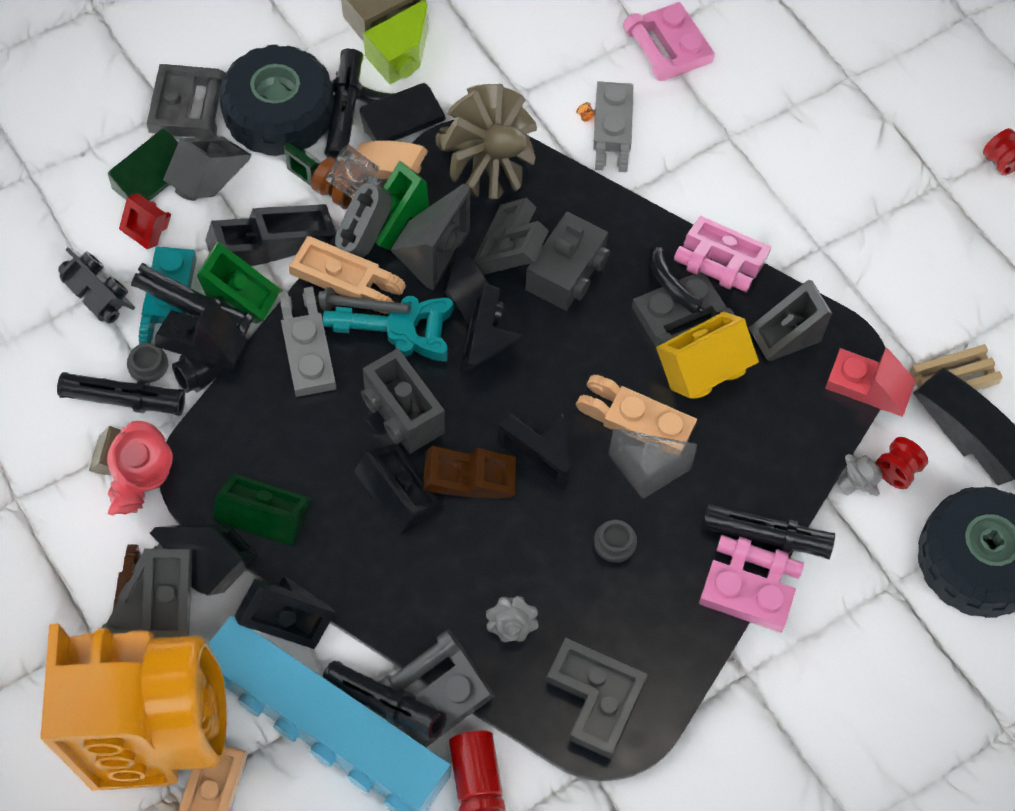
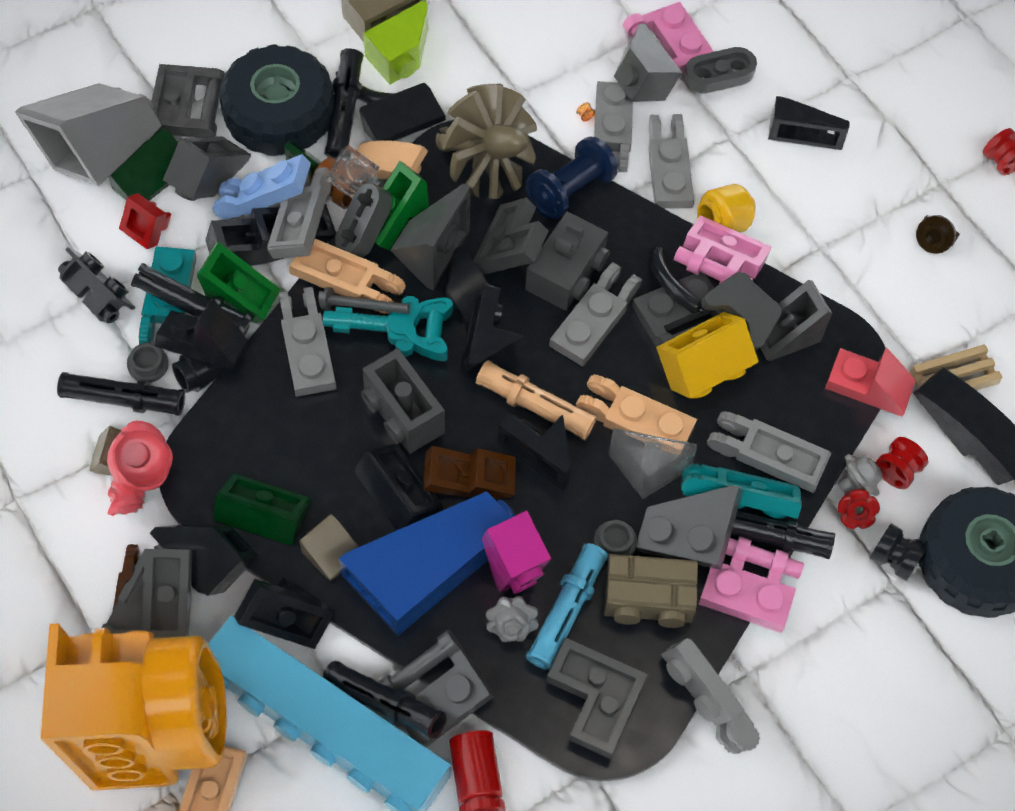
none -> light grey slope [15,83,162,186]
none -> light blue hinge [212,154,311,220]
none -> light grey hinge [267,167,332,259]
none -> dark tan slope [300,514,358,582]
none -> blue slope [339,491,515,636]
none -> light nougat pin [475,360,597,440]
none -> dark pink slope [482,511,551,594]
none -> dark blue hose [525,136,618,219]
none -> medium azure pin [526,543,609,670]
none -> light grey hinge [549,262,642,367]
none -> dark tan brick [604,554,698,628]
none -> dark grey slope [614,23,682,101]
none -> dark grey wing [635,485,743,570]
none -> light grey hinge [648,114,694,209]
none -> light grey hinge [661,638,761,754]
none -> teal hinge [681,463,802,519]
none -> dark grey plate [684,47,757,94]
none -> yellow head [697,183,756,233]
none -> dark grey piece [701,272,782,351]
none -> light grey hinge [707,411,831,493]
none -> black slope [768,96,850,150]
none -> red plate [838,489,880,529]
none -> black wheel [869,523,926,581]
none -> dark brown plate [916,215,961,254]

